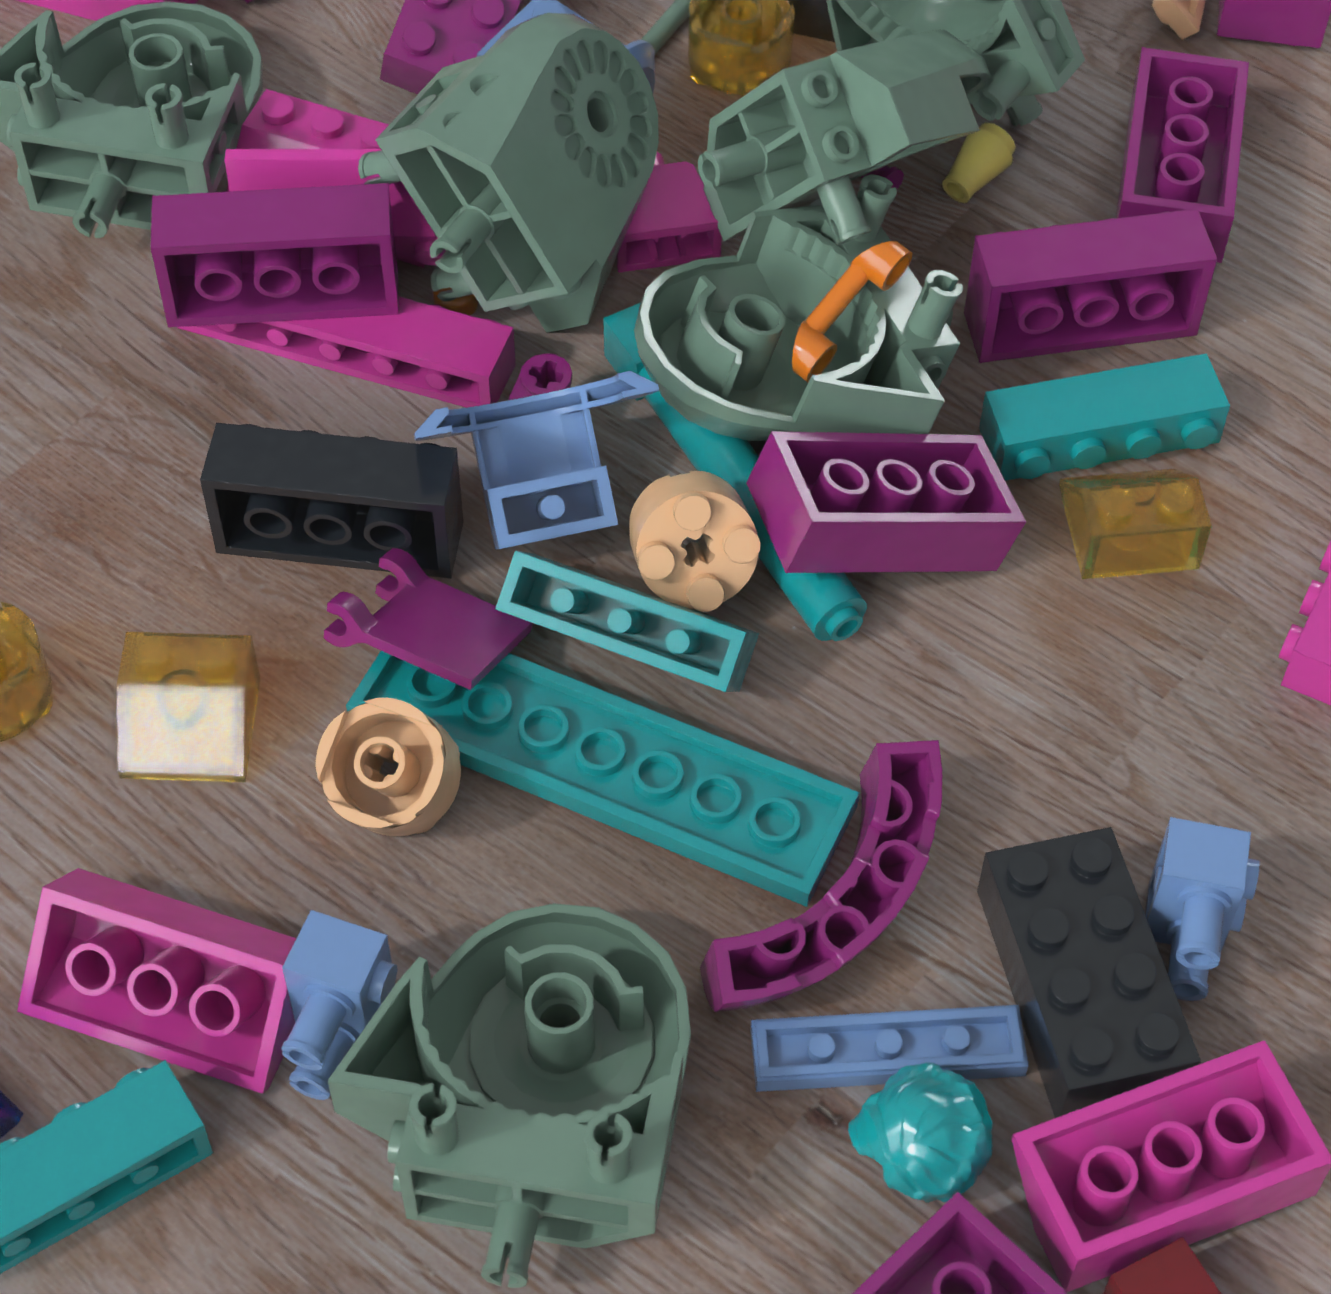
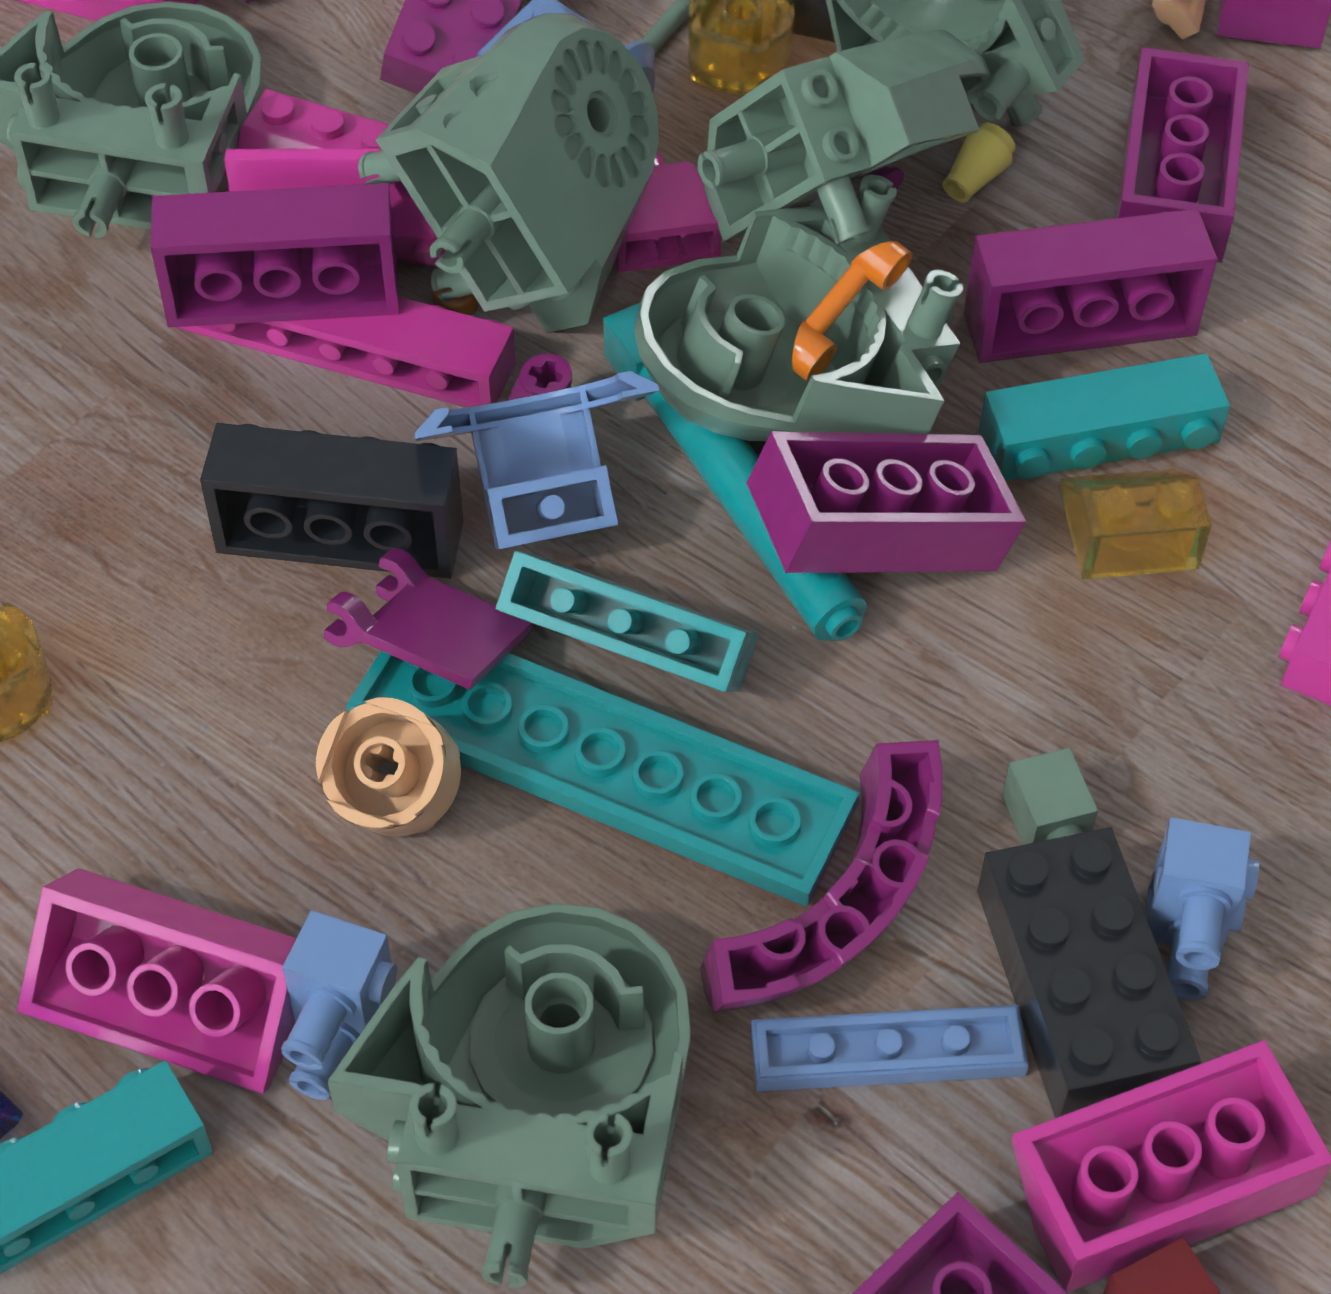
clear yellow slope [117,632,260,782] -> none
light nougat brick [629,471,760,612] -> none
teal hair [848,1062,993,1203] -> none
none -> sand green brick [1002,747,1098,845]

